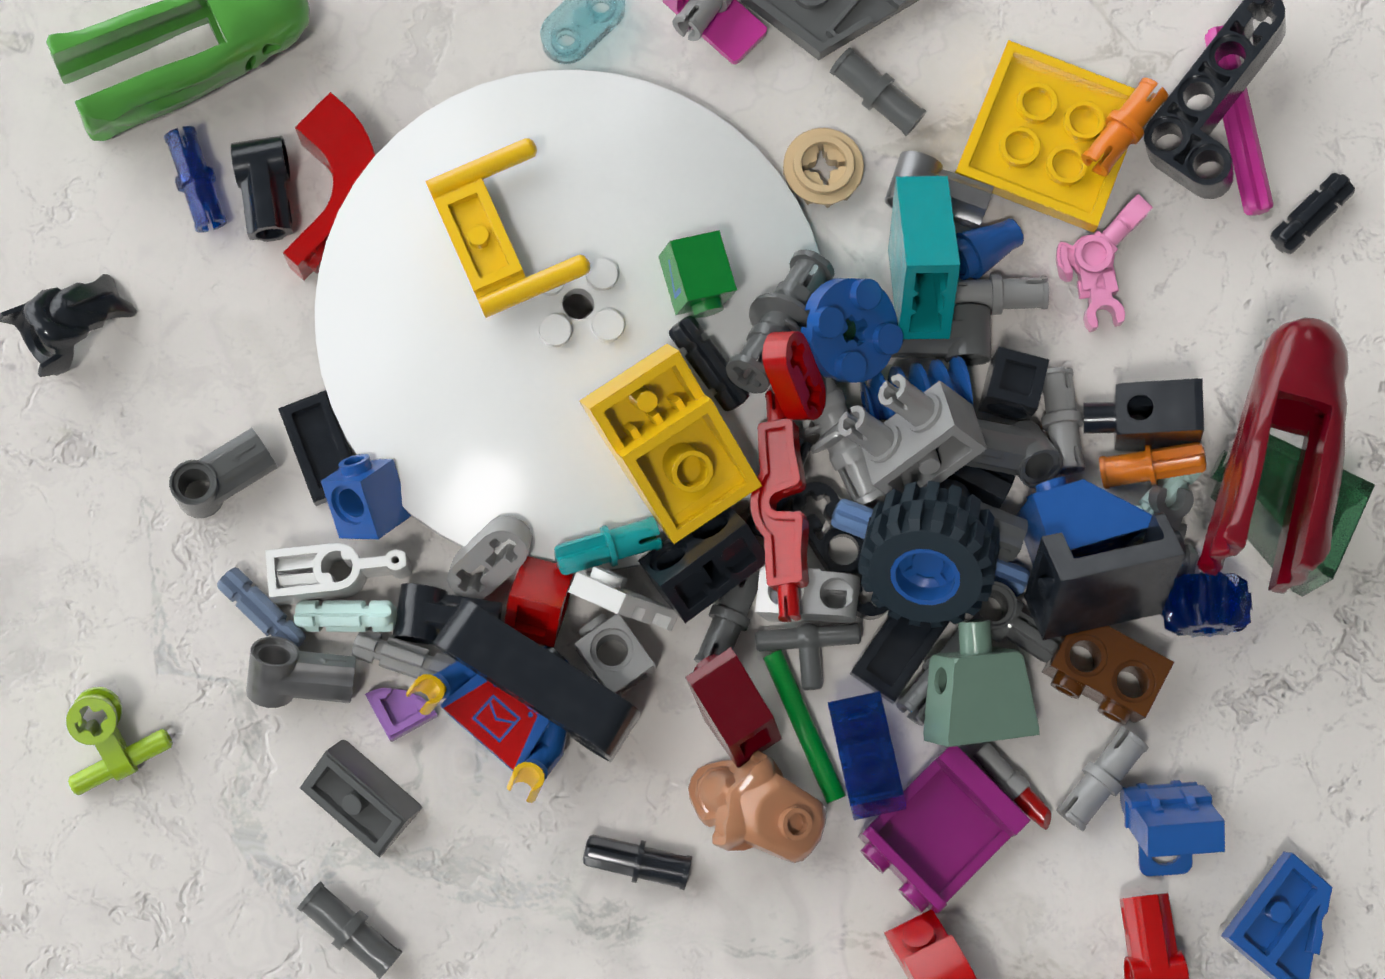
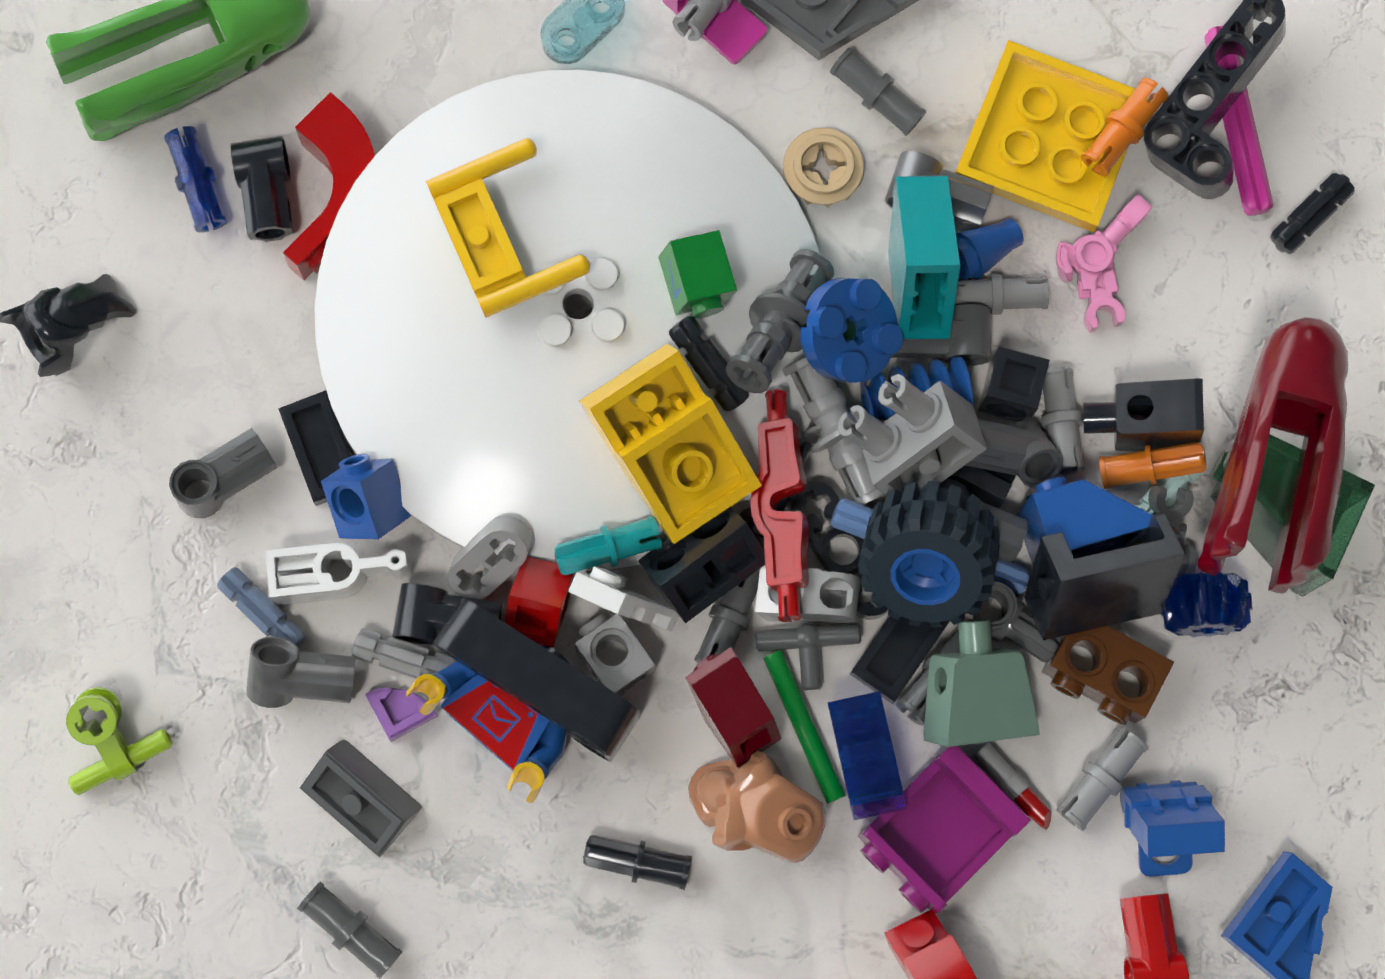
light aqua axle [294,600,397,632] -> none
red beam [762,331,826,420] -> none

